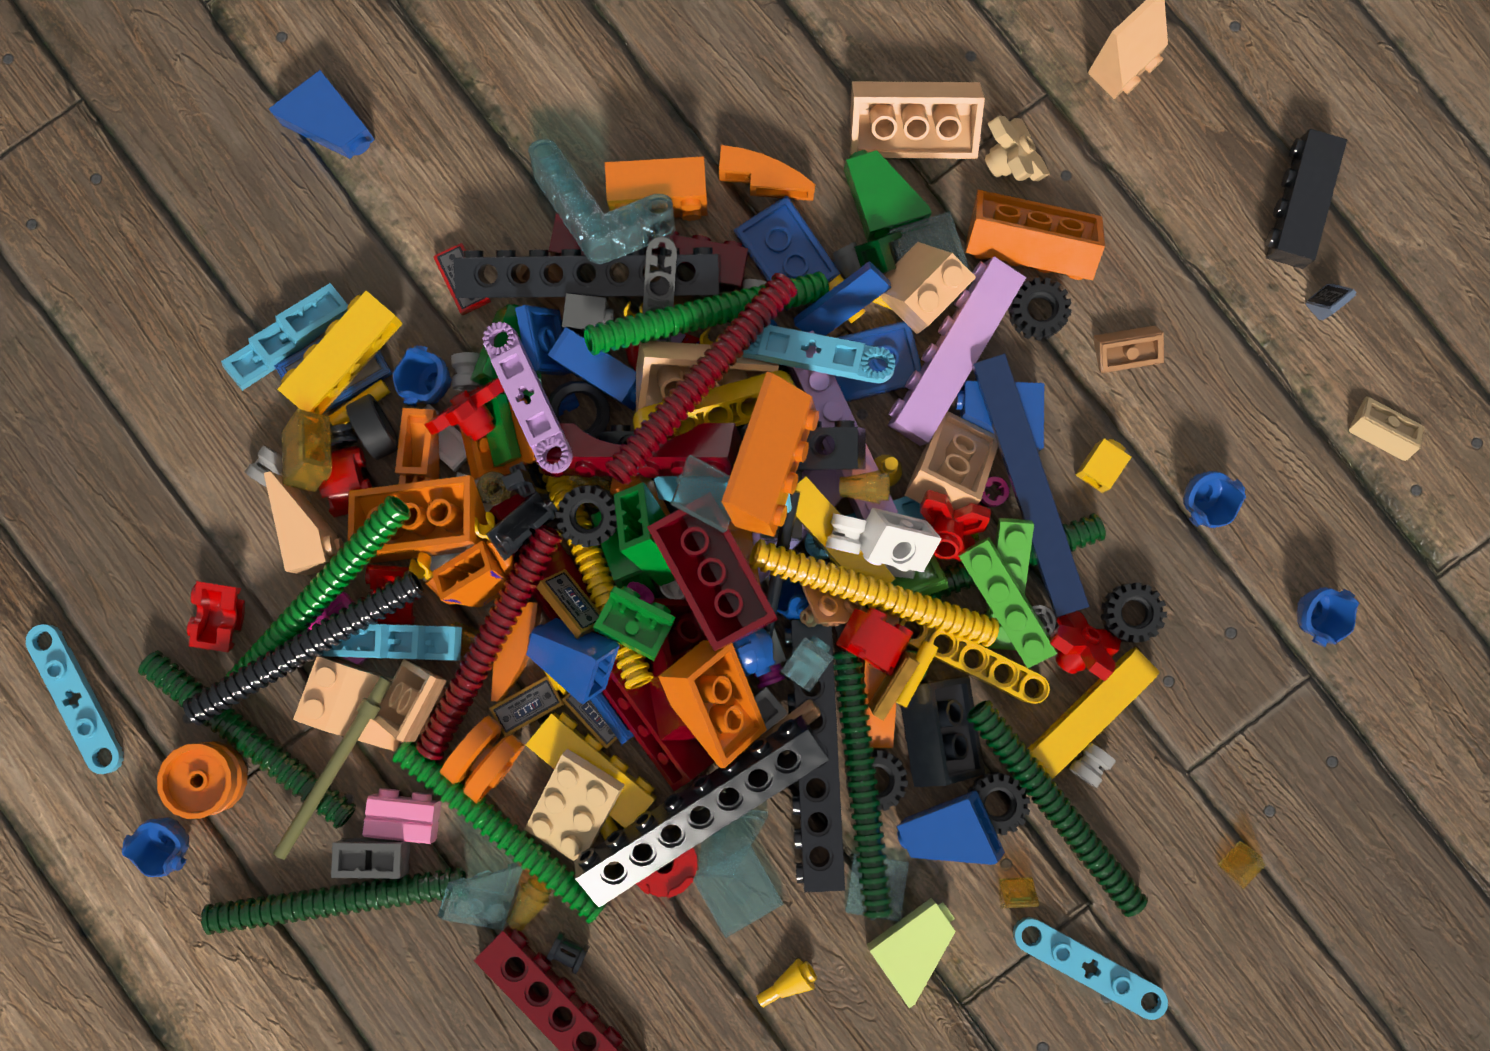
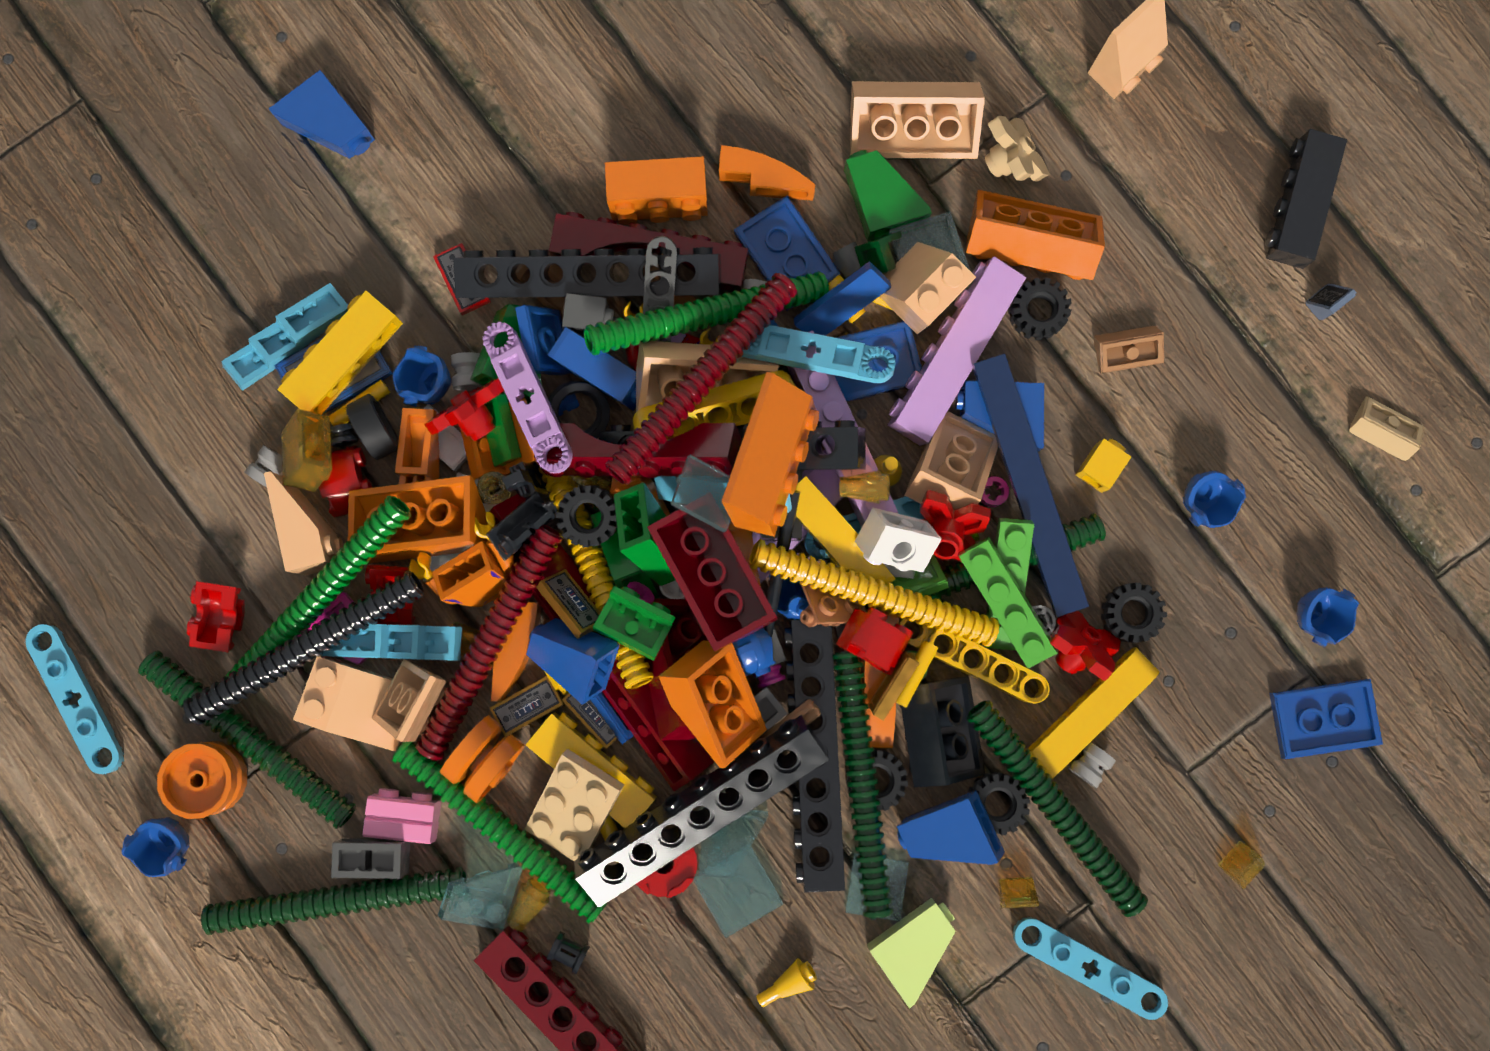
olive bar [273,676,393,860] -> none
clear light blue beam [528,139,676,264] -> none
clear light blue brick [779,636,834,692] -> none
white wheel [826,513,867,554] -> none
none -> blue tile [1269,679,1383,759]

